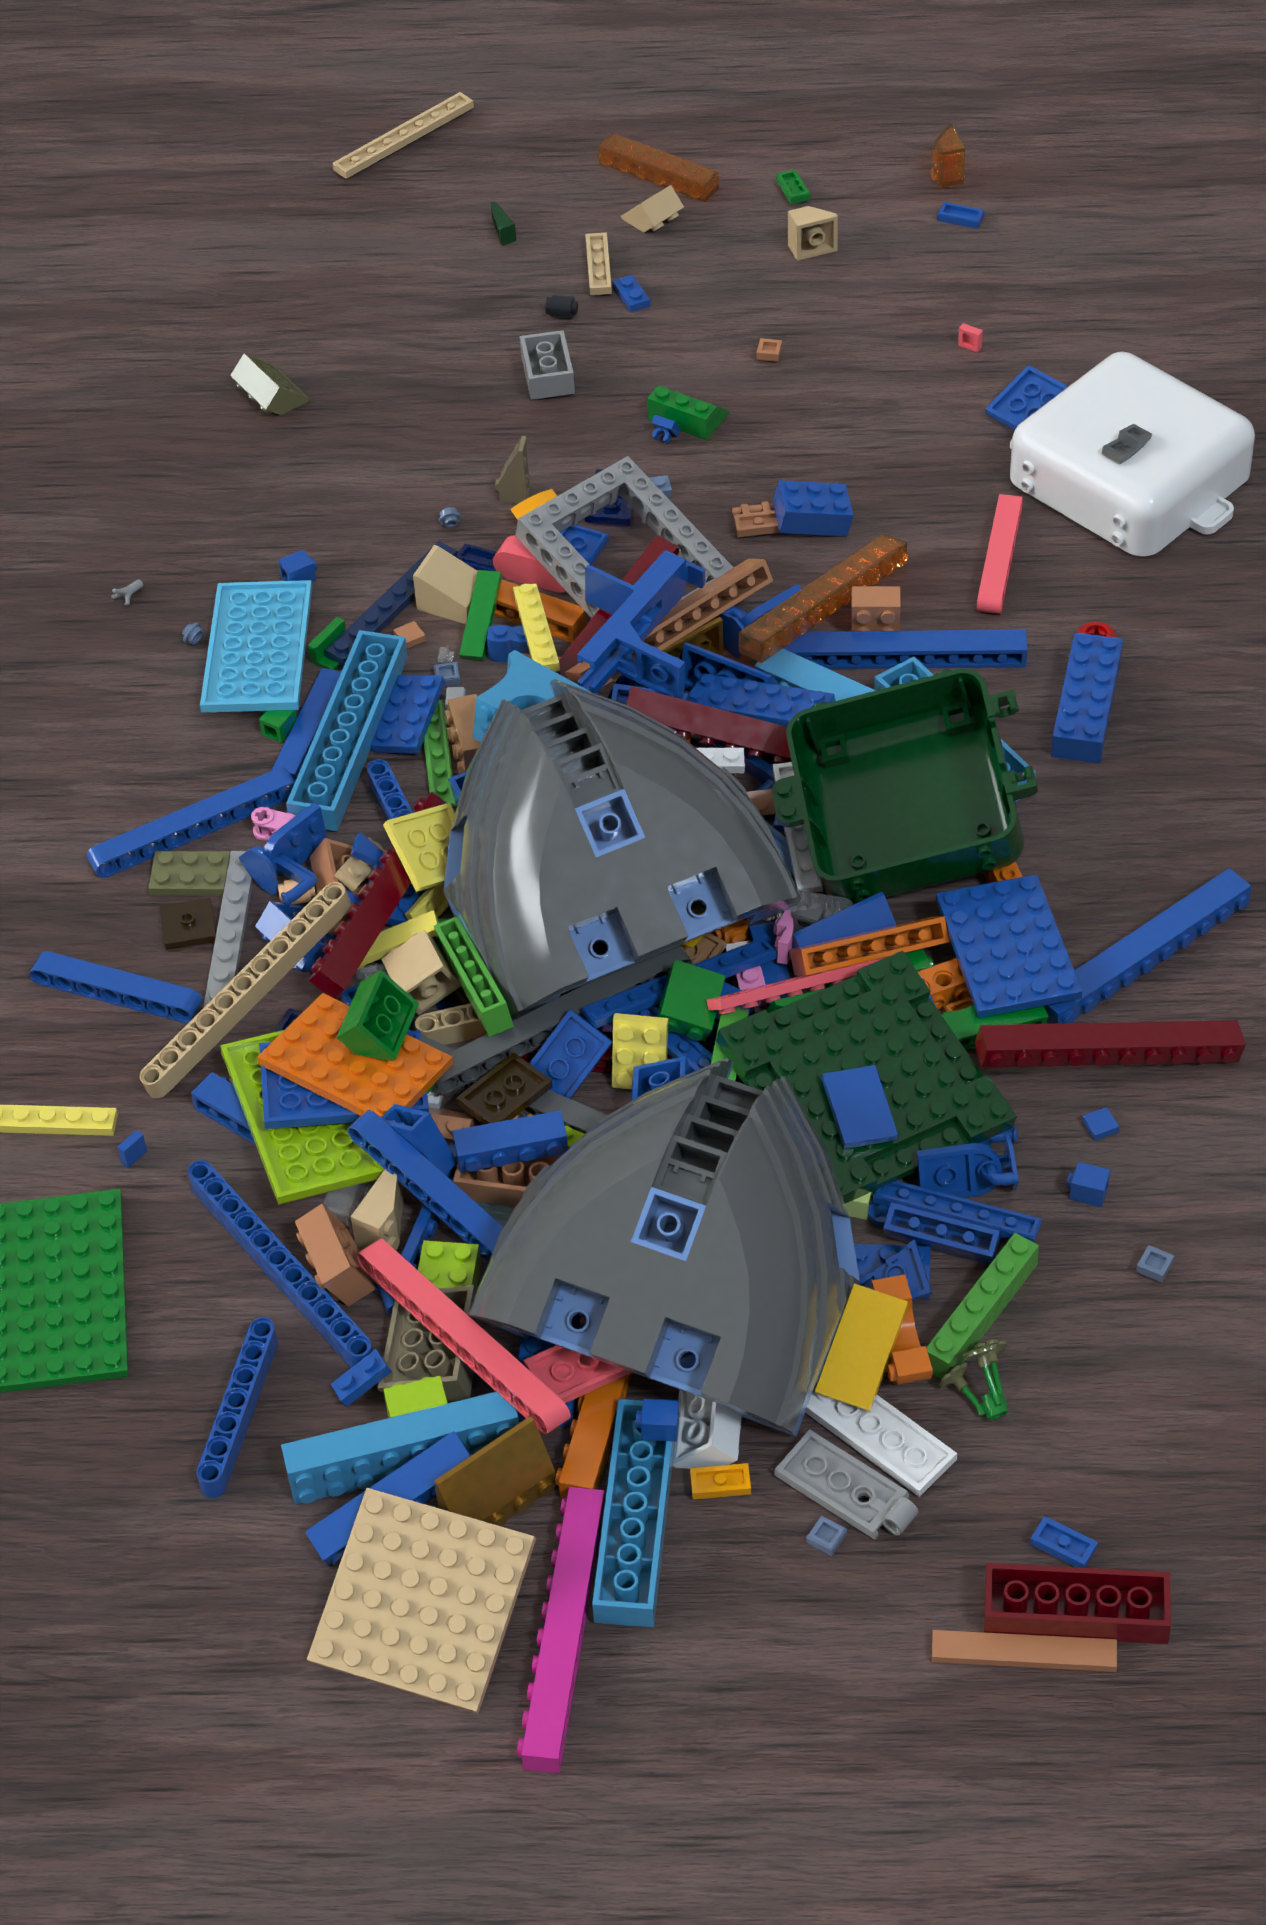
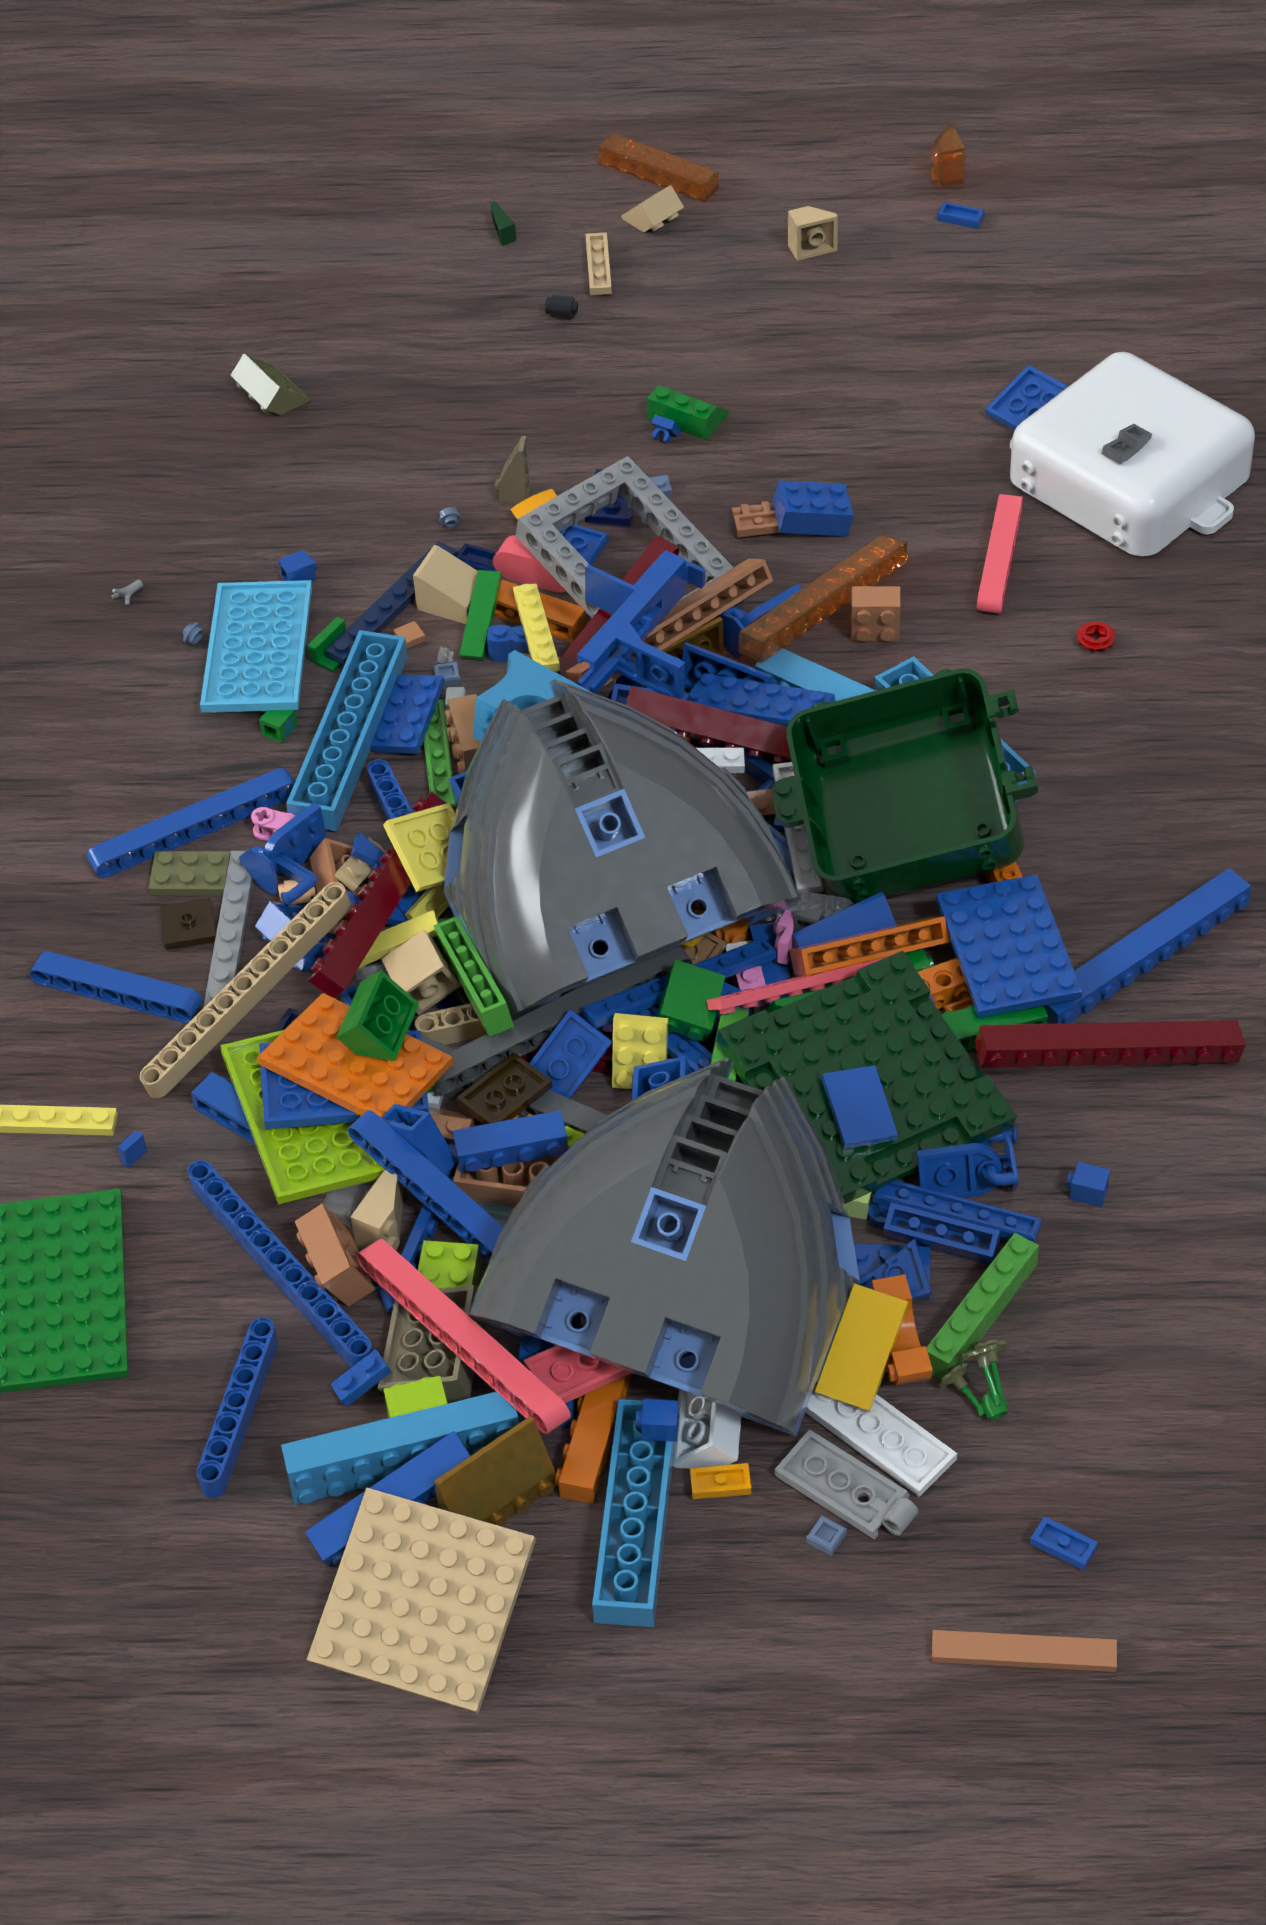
blue tile [272,668,342,780] -> none
tan plate [332,92,474,179] -> none
dark pink brick [517,1487,605,1774] -> none
light grey brick [520,330,575,400] -> none
blue plate [612,275,650,312] -> none
nougat plate [756,338,782,362] -> none
green plate [776,170,811,205] -> none
blue brick [783,629,1027,669] -> none
coral plate [958,323,983,353] -> none
dark red brick [984,1563,1171,1644] -> none
blue brick [1051,633,1123,764] -> none
blue tile [1082,1107,1119,1141] -> none
sand blue plate [1136,1245,1174,1282] -> none

